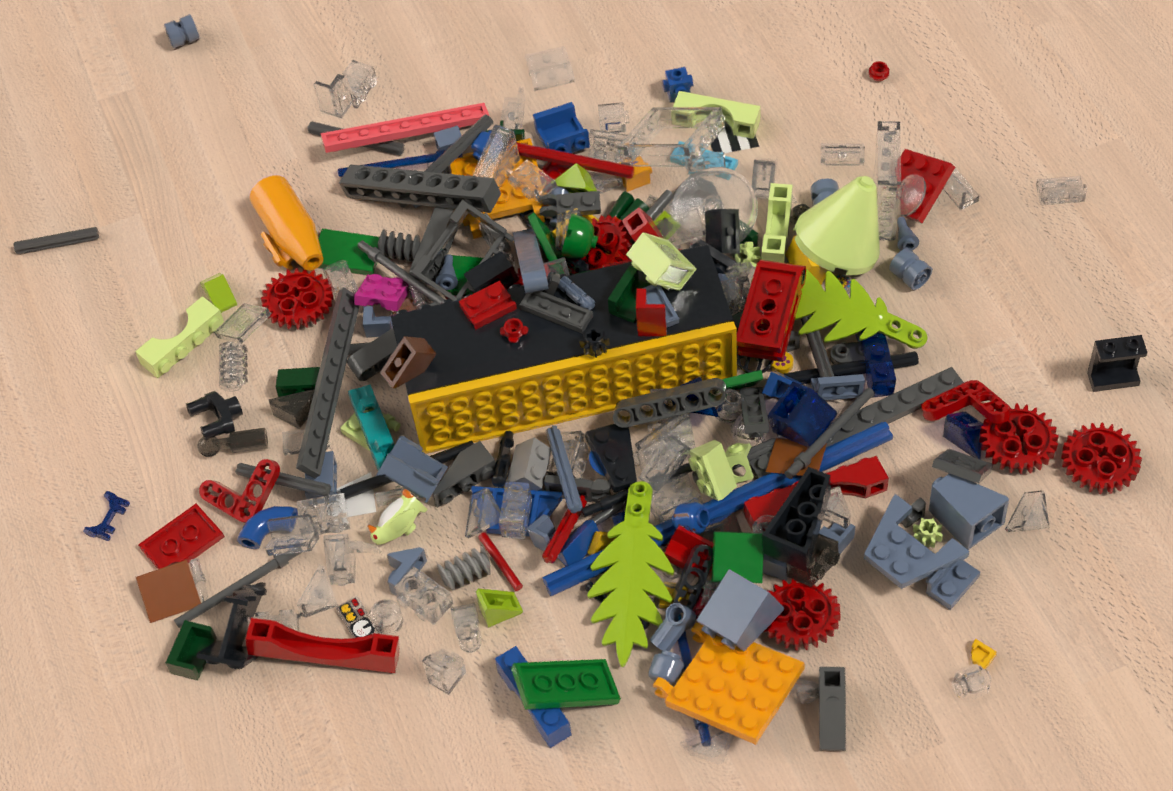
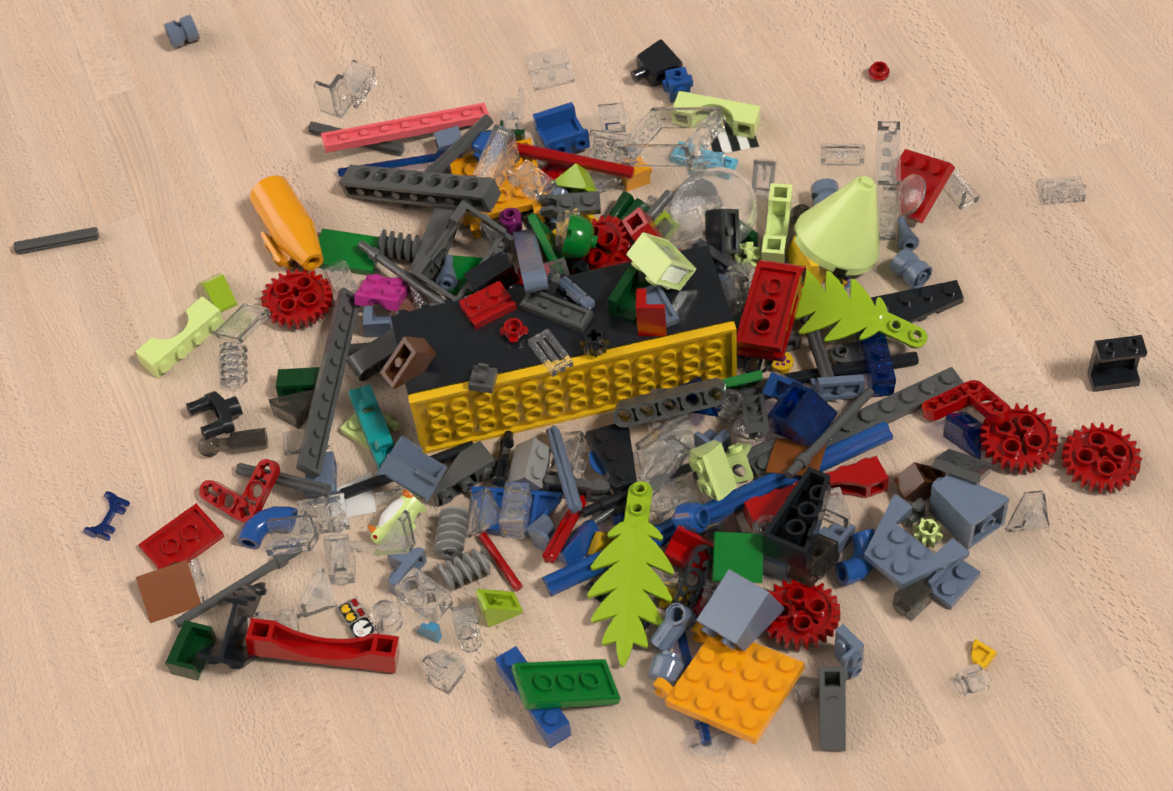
none -> clear slope [373,509,416,556]
none -> dark azure tile [417,622,442,643]
none -> light grey piece [433,506,469,561]
none -> dark grey tile [468,363,498,394]
none -> magenta brick [499,208,523,236]
none -> clear tile [528,329,573,377]
none -> black torso [631,39,683,87]
none -> sand blue panel [694,429,731,452]
none -> sand blue bracket [834,624,864,681]
none -> blue cylinder [835,529,875,586]
none -> black wing [870,280,964,338]
none -> clear smoke brick [893,580,933,621]
none -> reddish brown slope [894,462,946,501]

